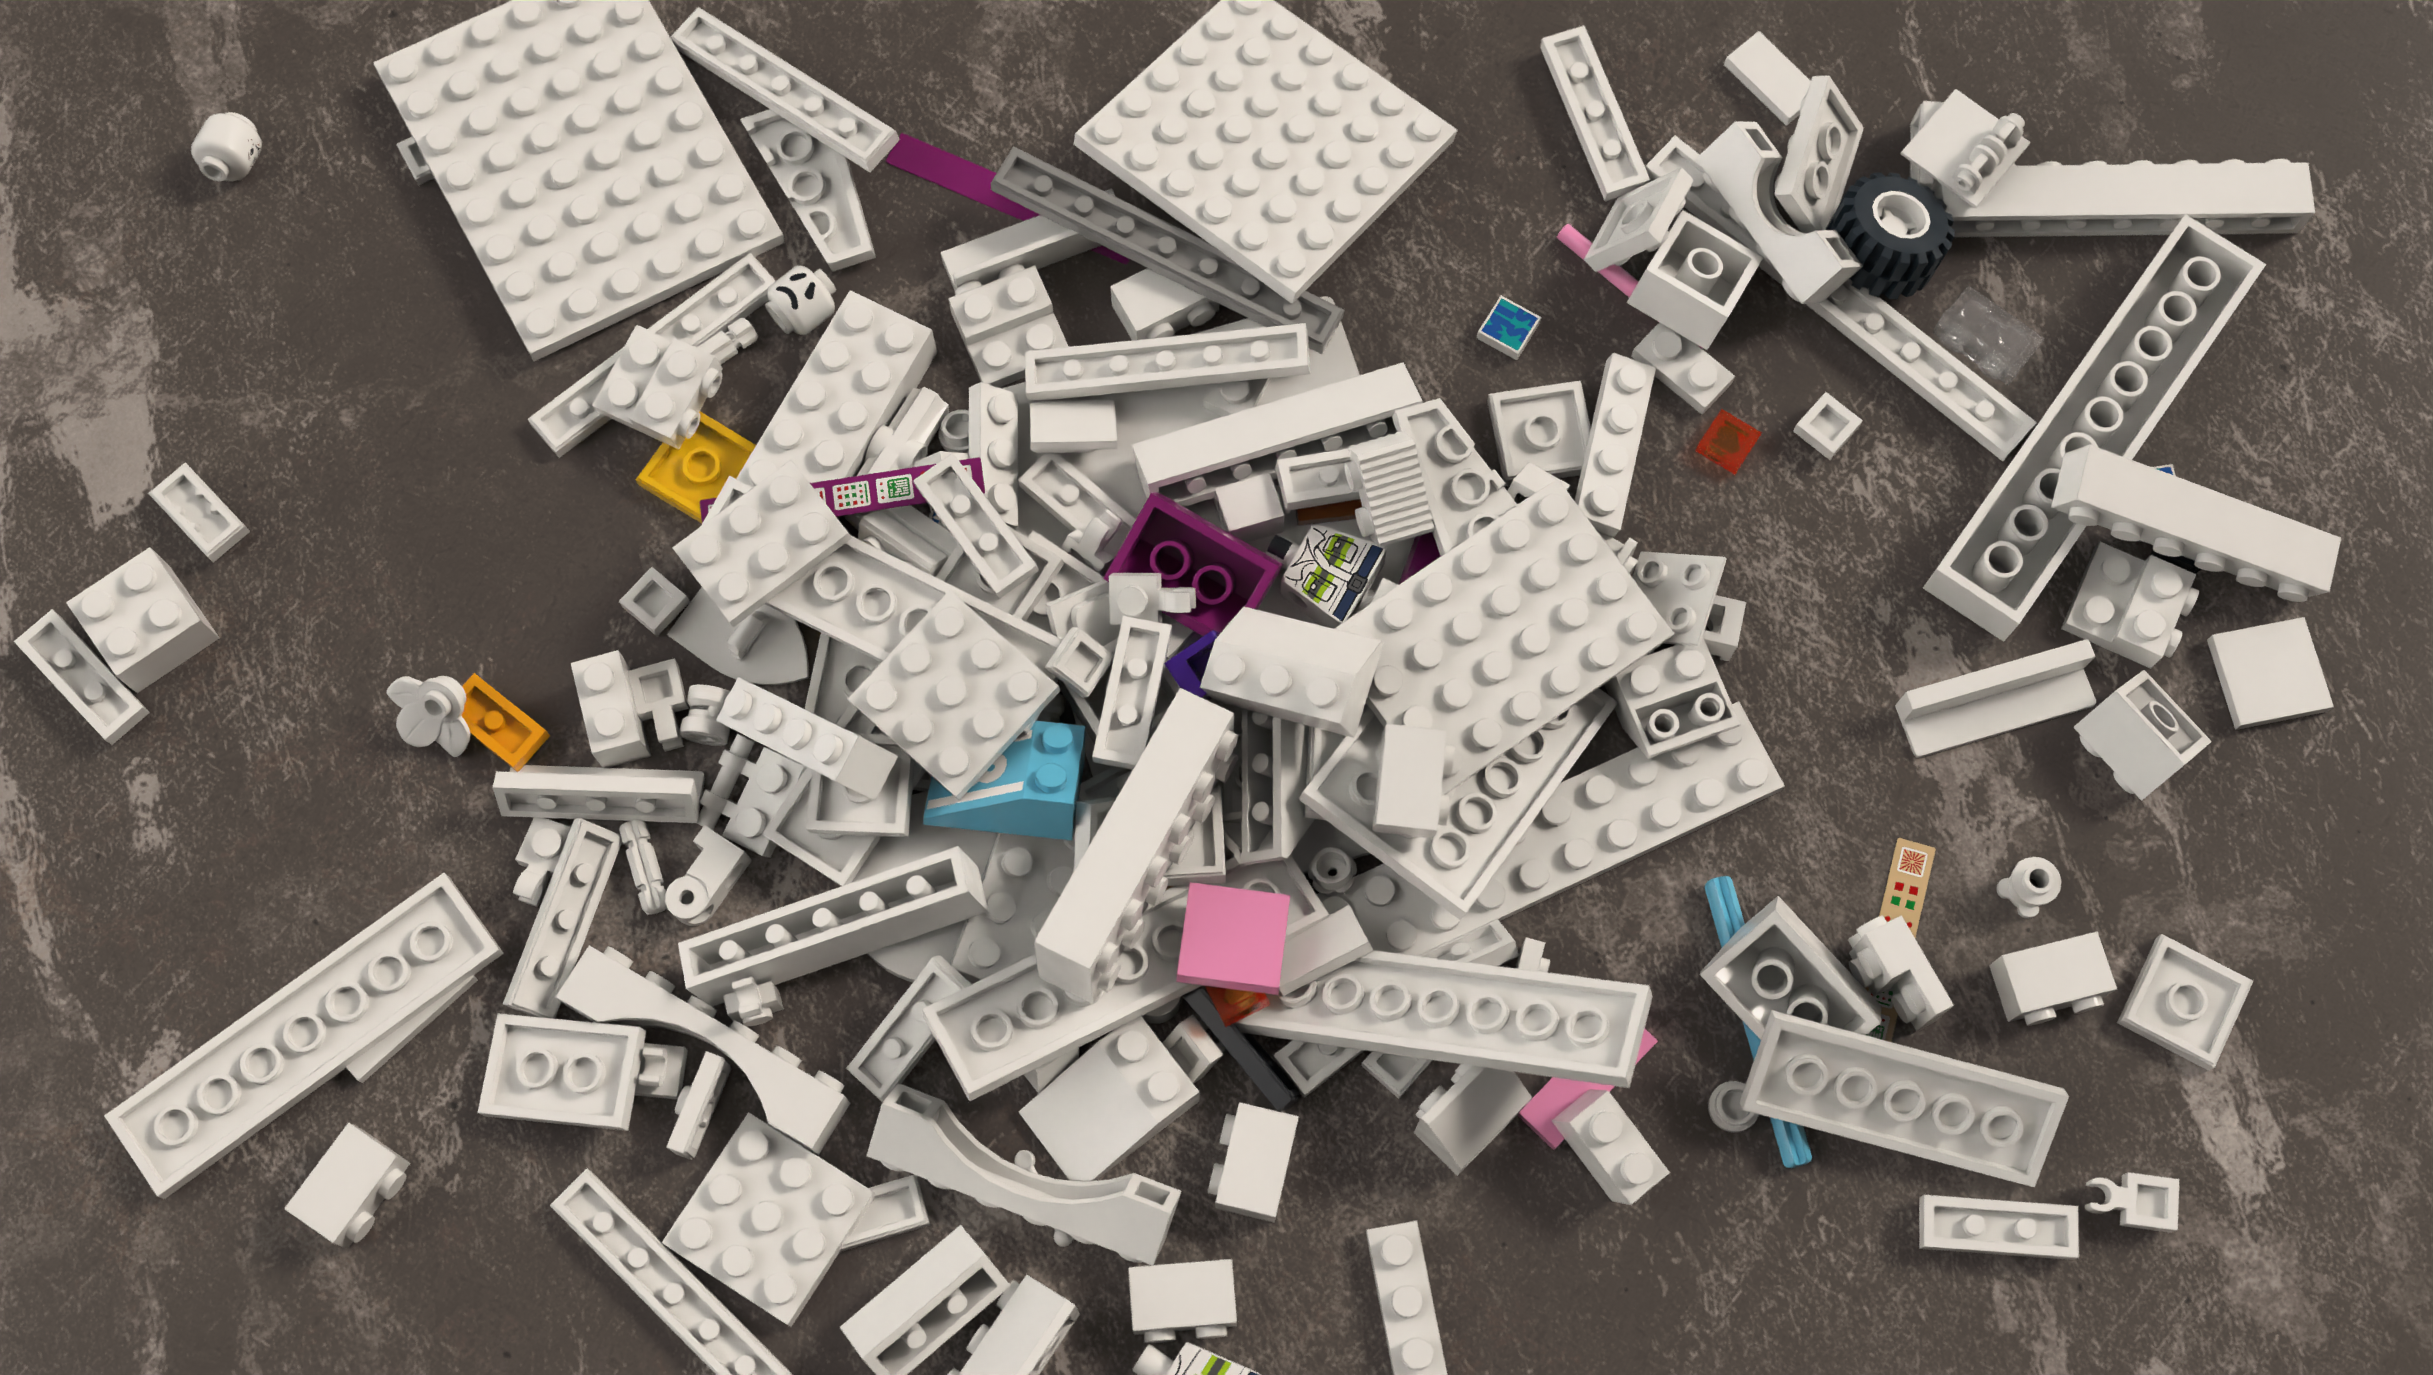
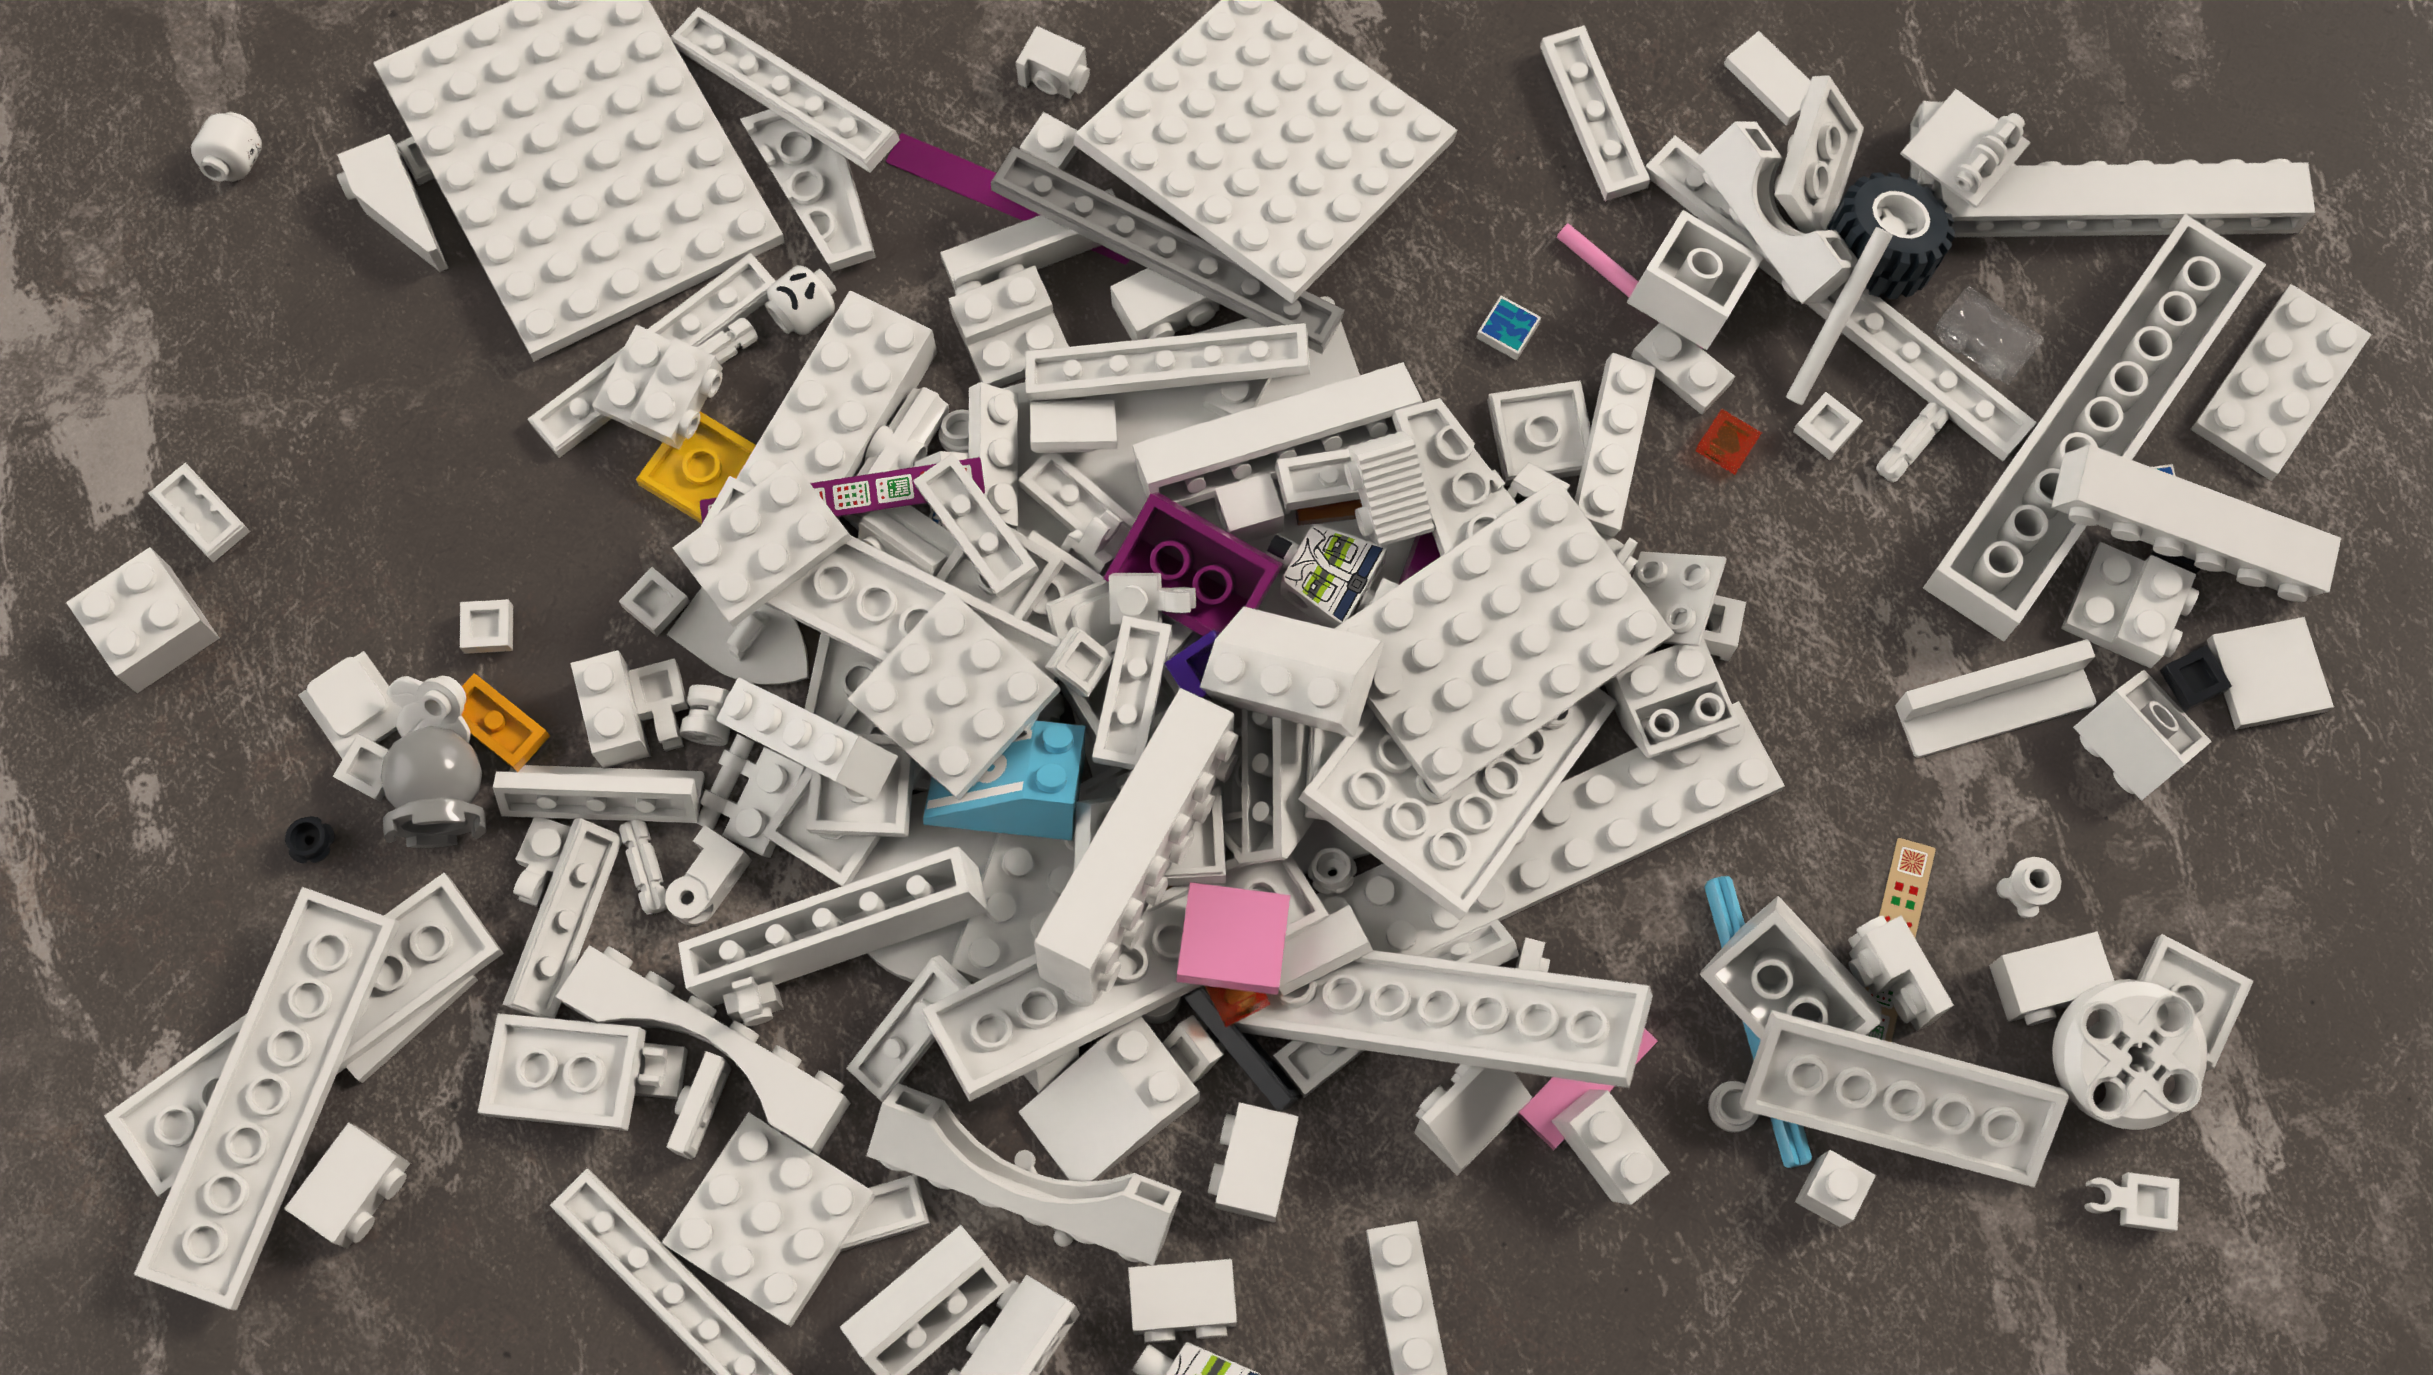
white plate [14,609,150,745] -> none
white tile [1361,1051,1432,1099] -> none
white brick [1372,723,1455,838] -> none
white plate [1584,167,1694,272] -> none
white plate [1919,1195,2079,1260] -> none
none -> white plate [134,887,401,1310]
none -> black plate [285,816,335,864]
none -> white piece [298,651,403,759]
none -> white plate [333,733,389,801]
none -> white slope [337,134,449,272]
none -> light grey tile [380,726,486,848]
none -> white plate [460,599,513,654]
none -> white brick [1016,26,1090,99]
none -> white plate [1020,112,1078,171]
none -> white bar [1786,227,1893,405]
none -> white brick [1795,1150,1876,1228]
none -> white axle [1876,402,1949,482]
none -> white piece [2052,979,2207,1130]
none -> black plate [2159,645,2232,712]
none -> white plate [2190,284,2372,481]

